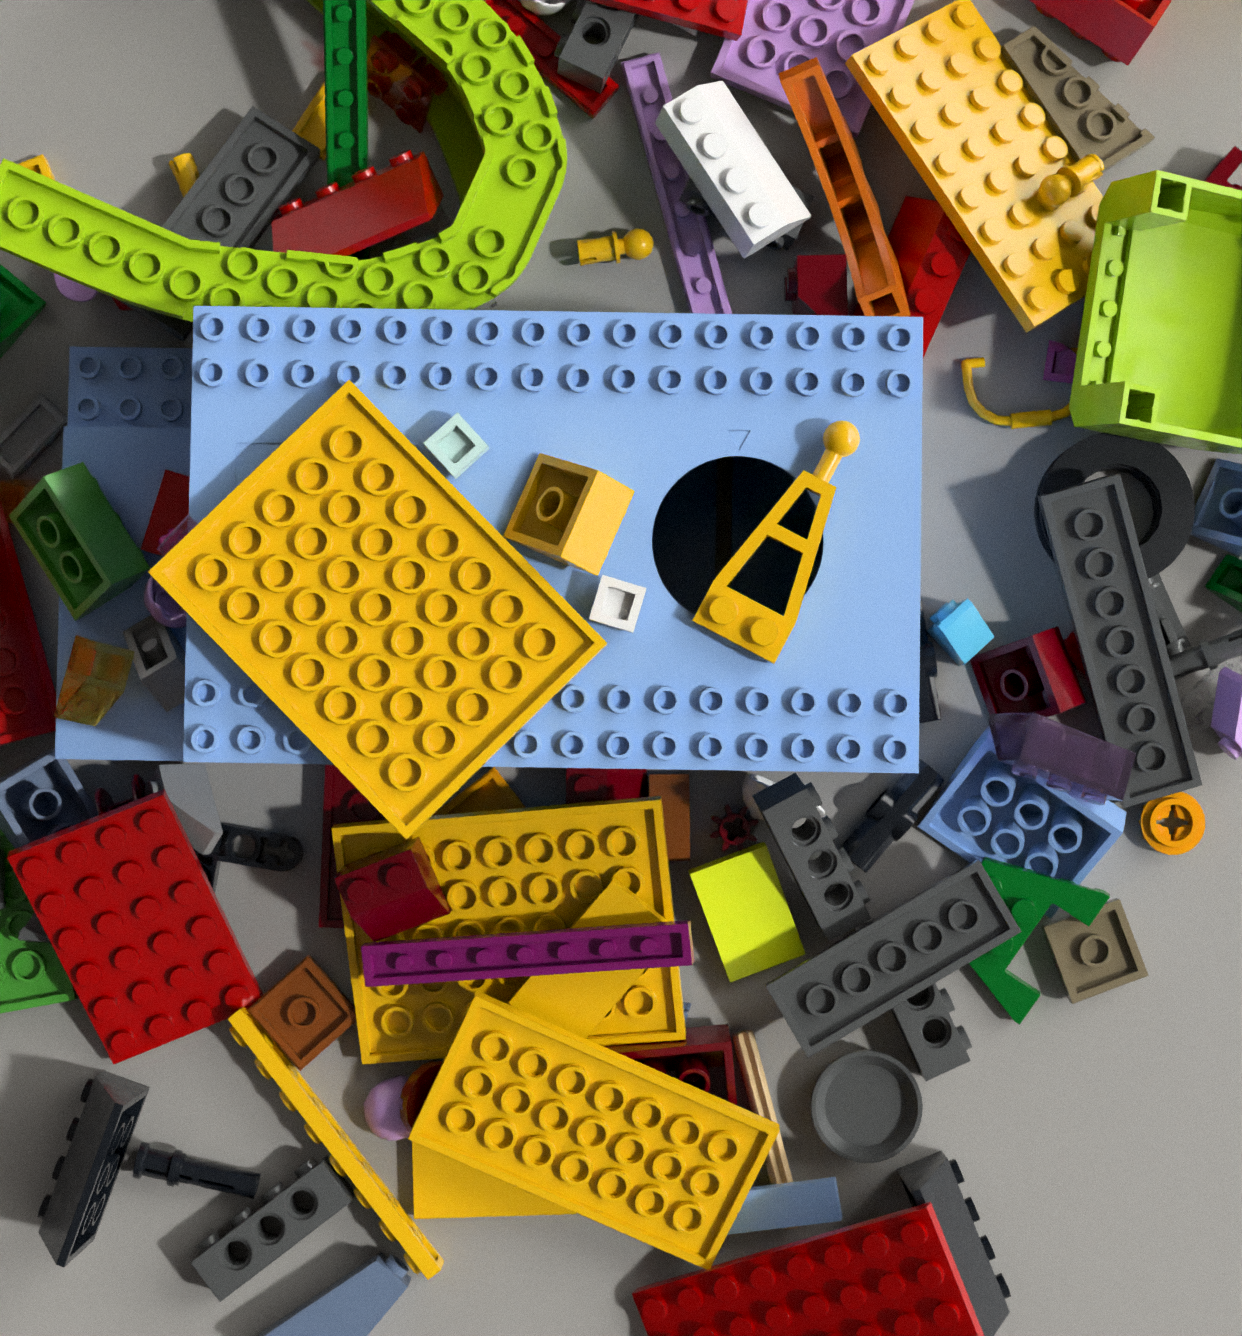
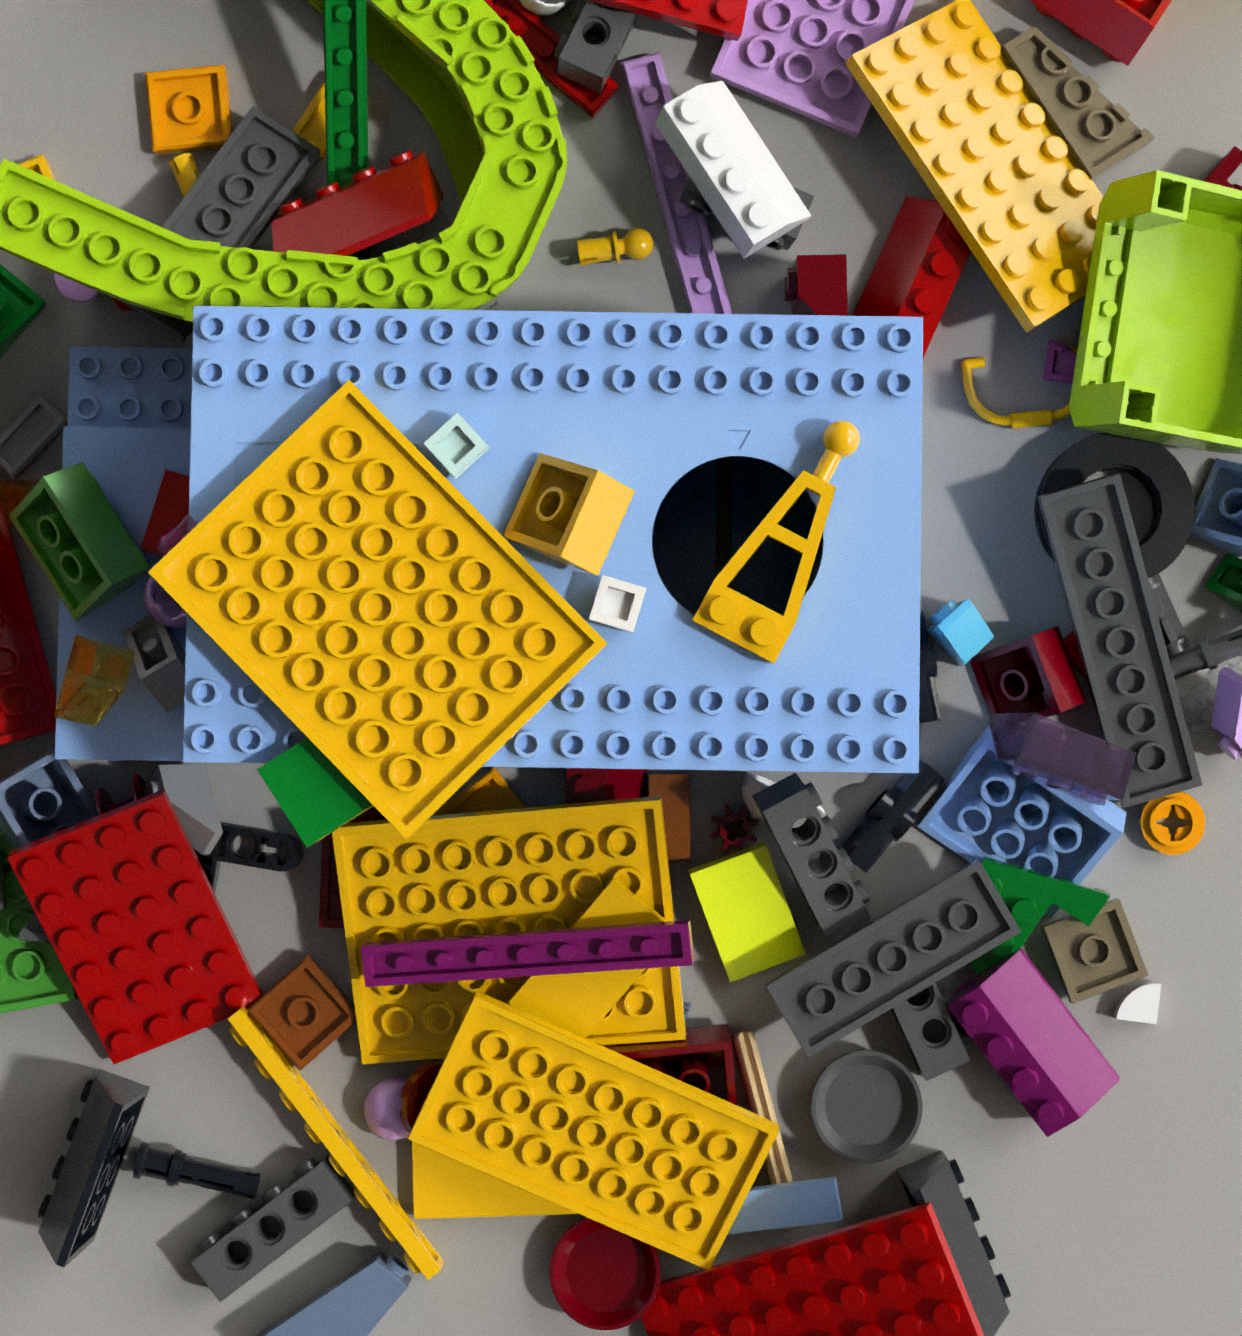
dark red slope [334,837,451,942] -> none
clear red hinge [367,30,448,134] -> none
orange arch [779,57,910,317] -> none
yellow pin [1038,154,1104,207] -> none
none -> light orange tile [145,65,233,155]
none -> green tile [257,737,373,848]
none -> dark red piece [549,1218,661,1330]
none -> magenta slope [947,947,1120,1137]
none -> white tile [1113,982,1161,1024]

